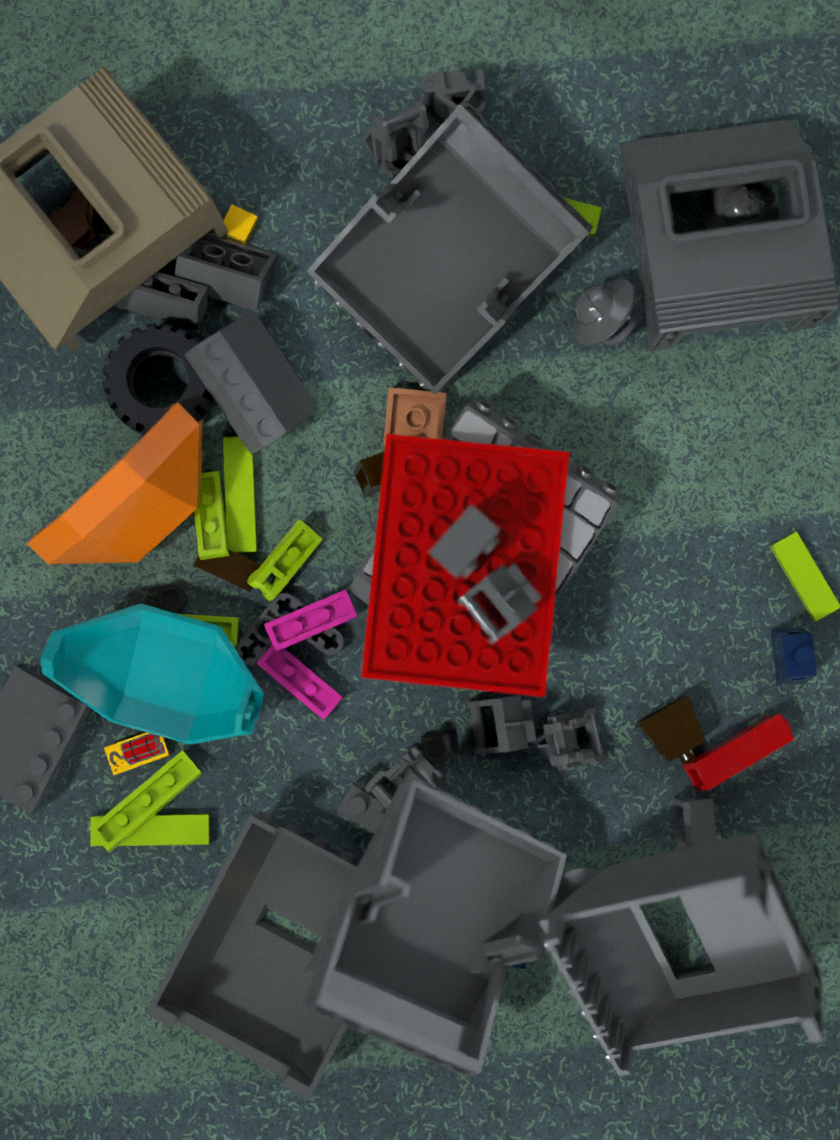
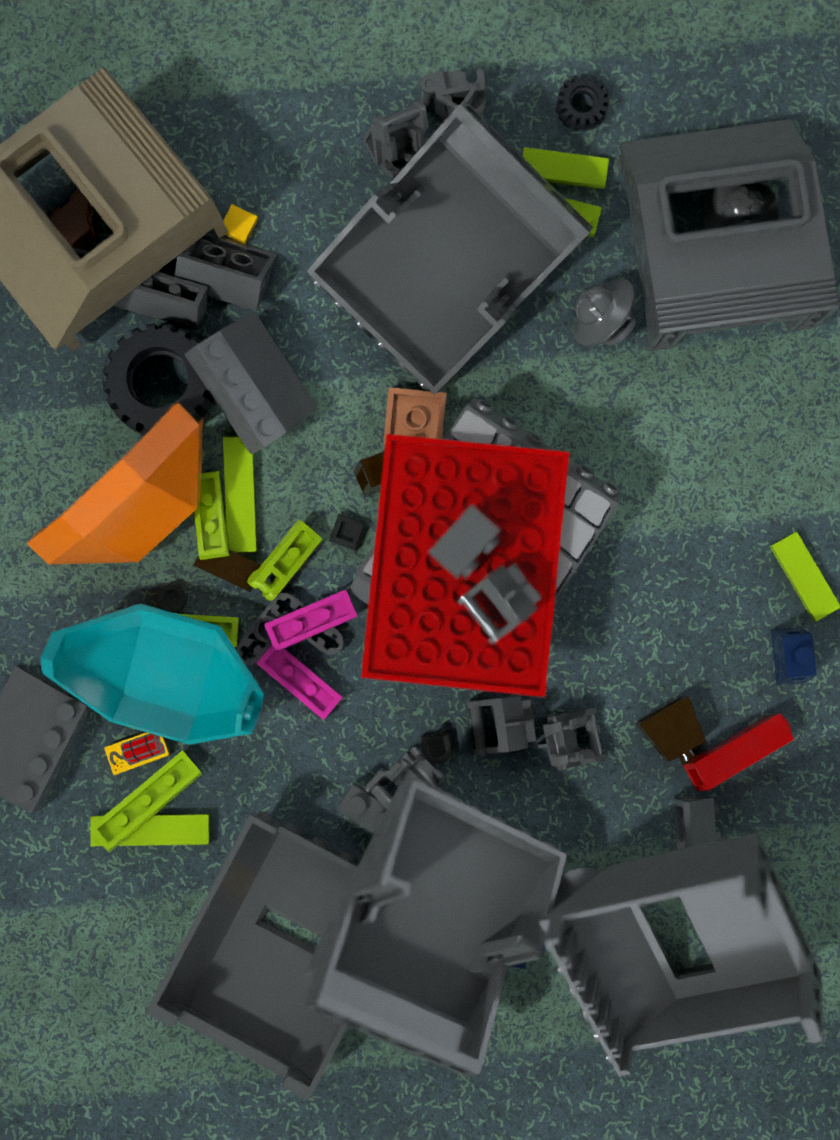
none -> pearl dark grey tile [329,514,366,551]
none -> lime tile [522,147,609,189]
none -> black tyre [556,74,610,132]

